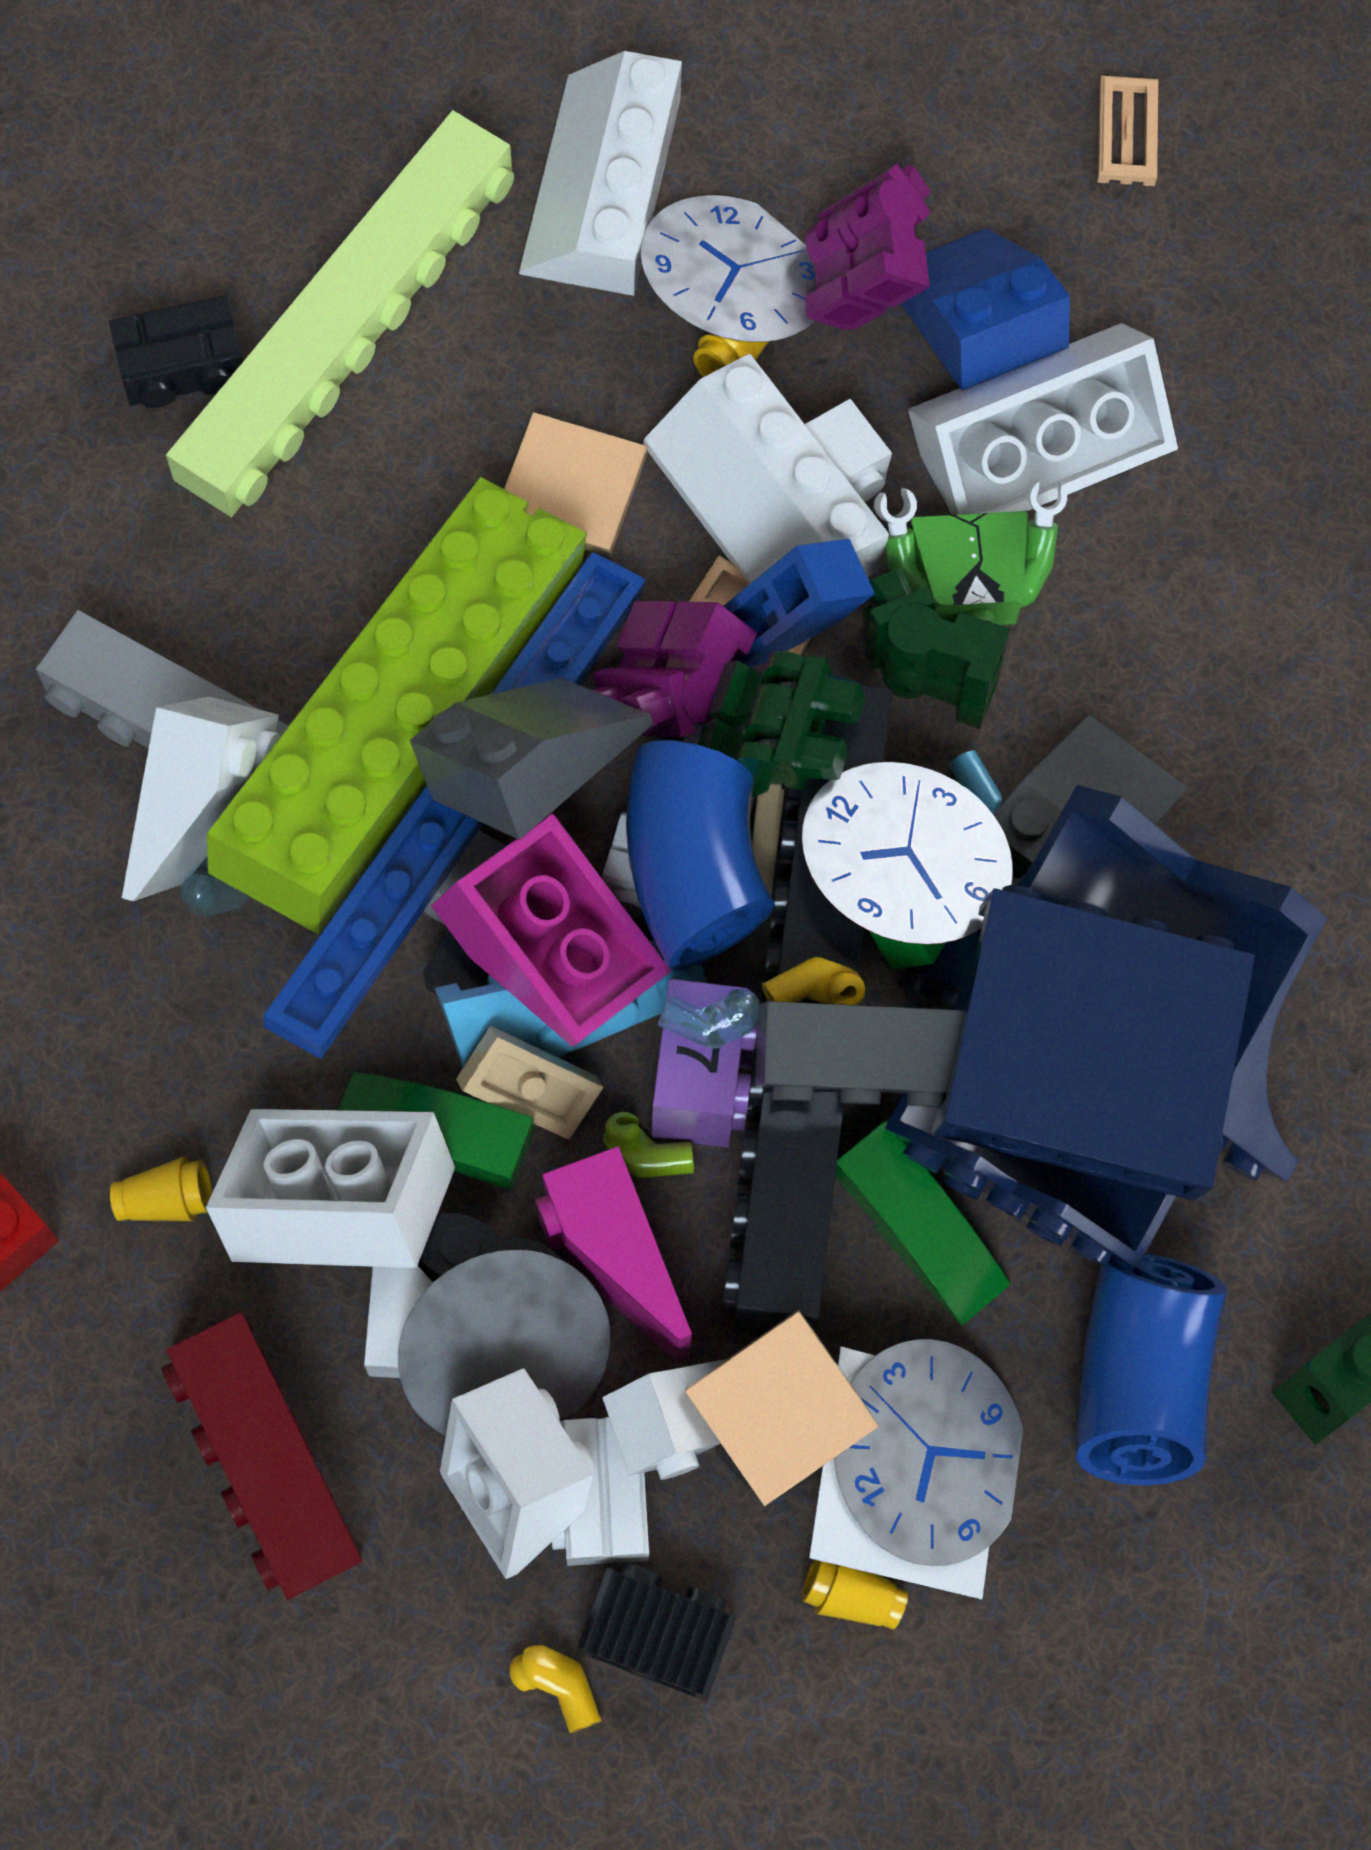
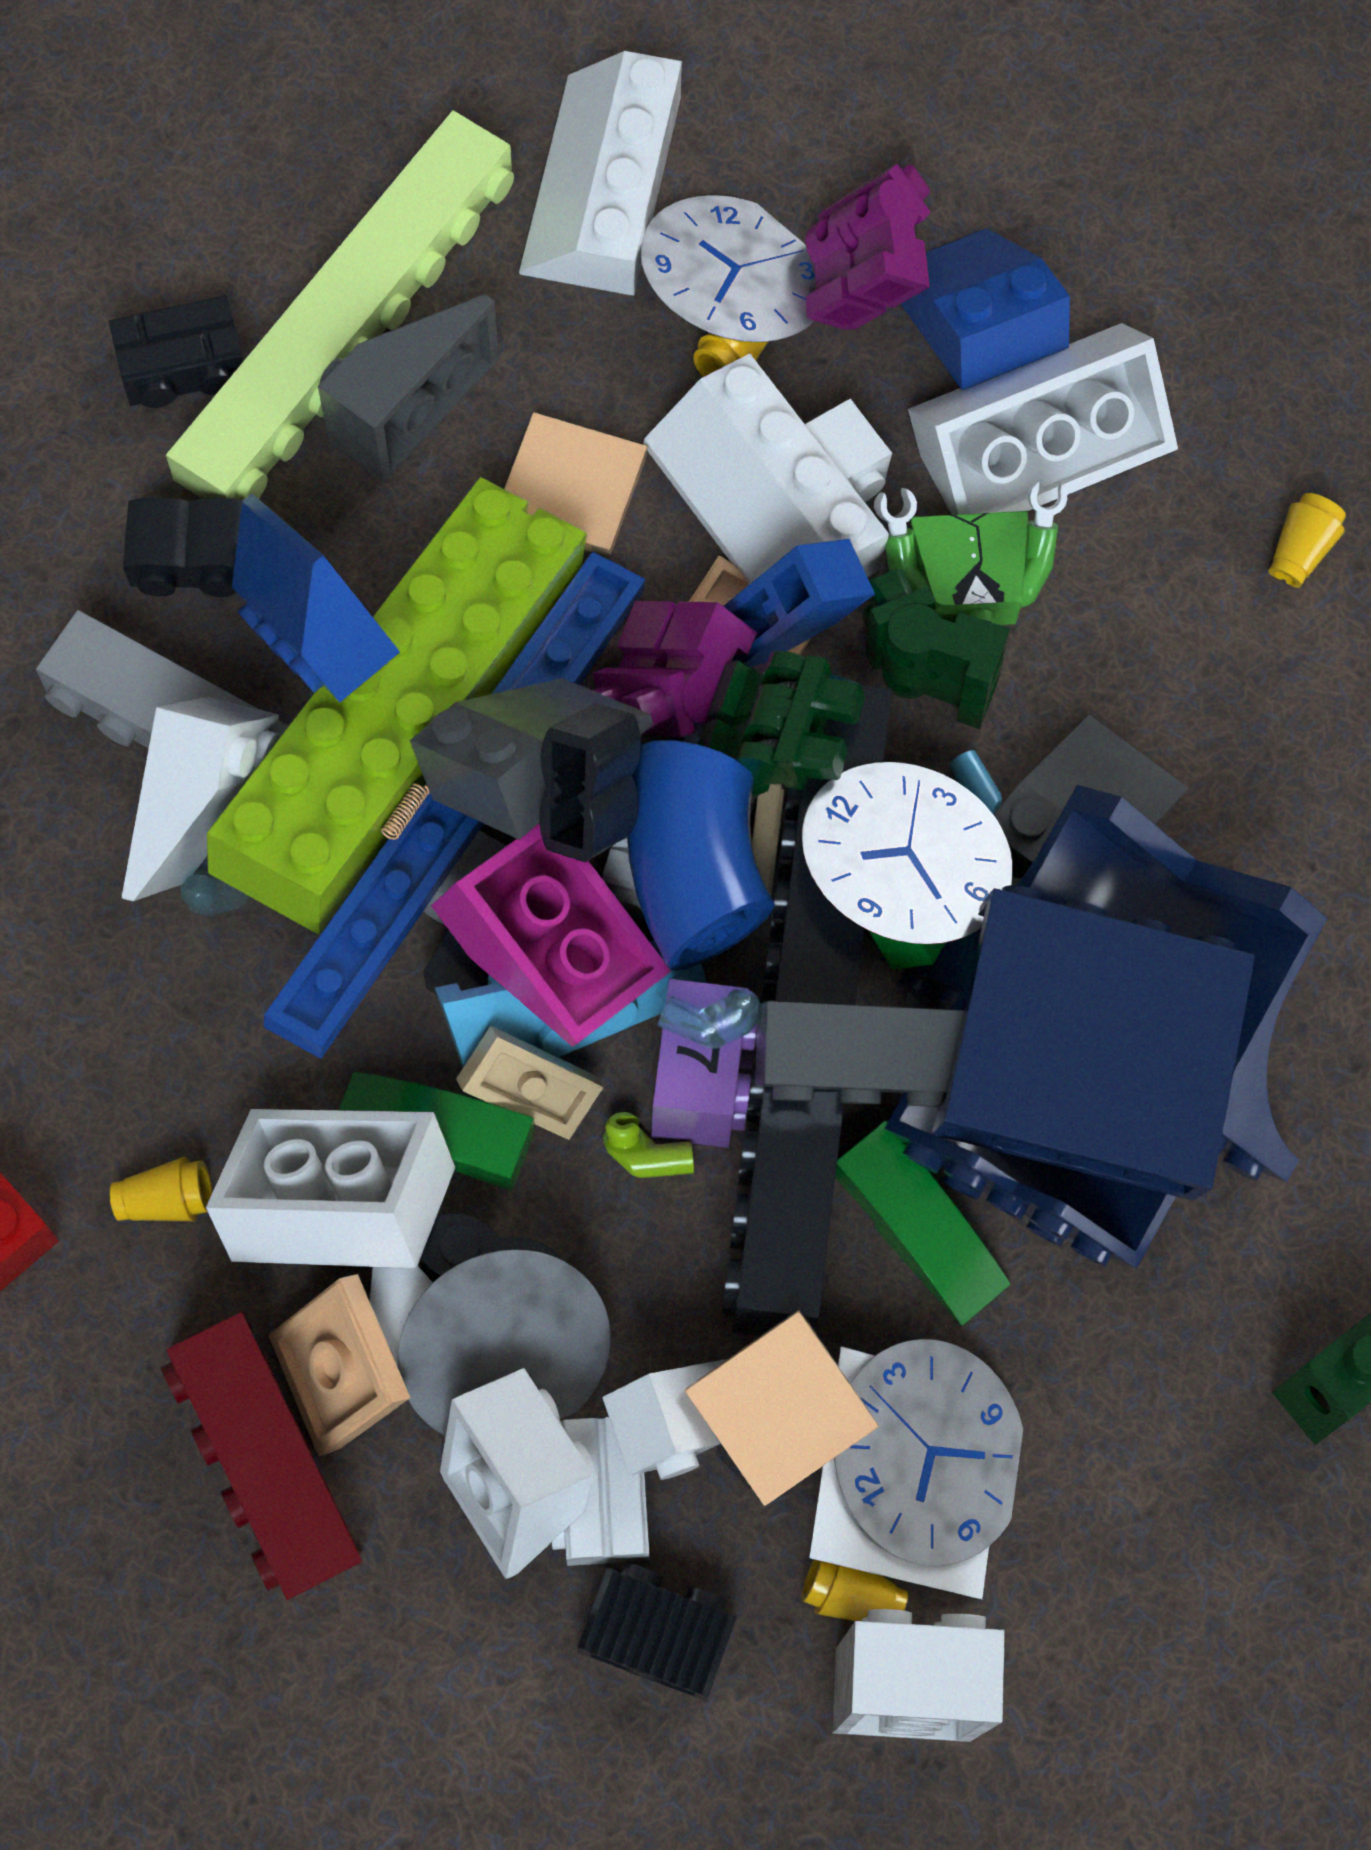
yellow arm [509,1645,601,1733] -> none
dark pink slope [535,1146,692,1363] -> none
yellow arm [762,957,866,1005] -> none
blue brick [1076,1253,1228,1486] -> none
light nougat tile [1097,75,1158,186] -> none
none -> black brick [123,497,243,597]
none -> blue slope [232,493,400,702]
none -> light nougat tile [268,1274,410,1456]
none -> dark grey slope [318,294,499,483]
none -> light nougat leg [381,784,429,840]
none -> black brick [539,703,641,862]
none -> white brick [832,1609,1004,1742]
none -> yellow cone [1268,493,1346,588]

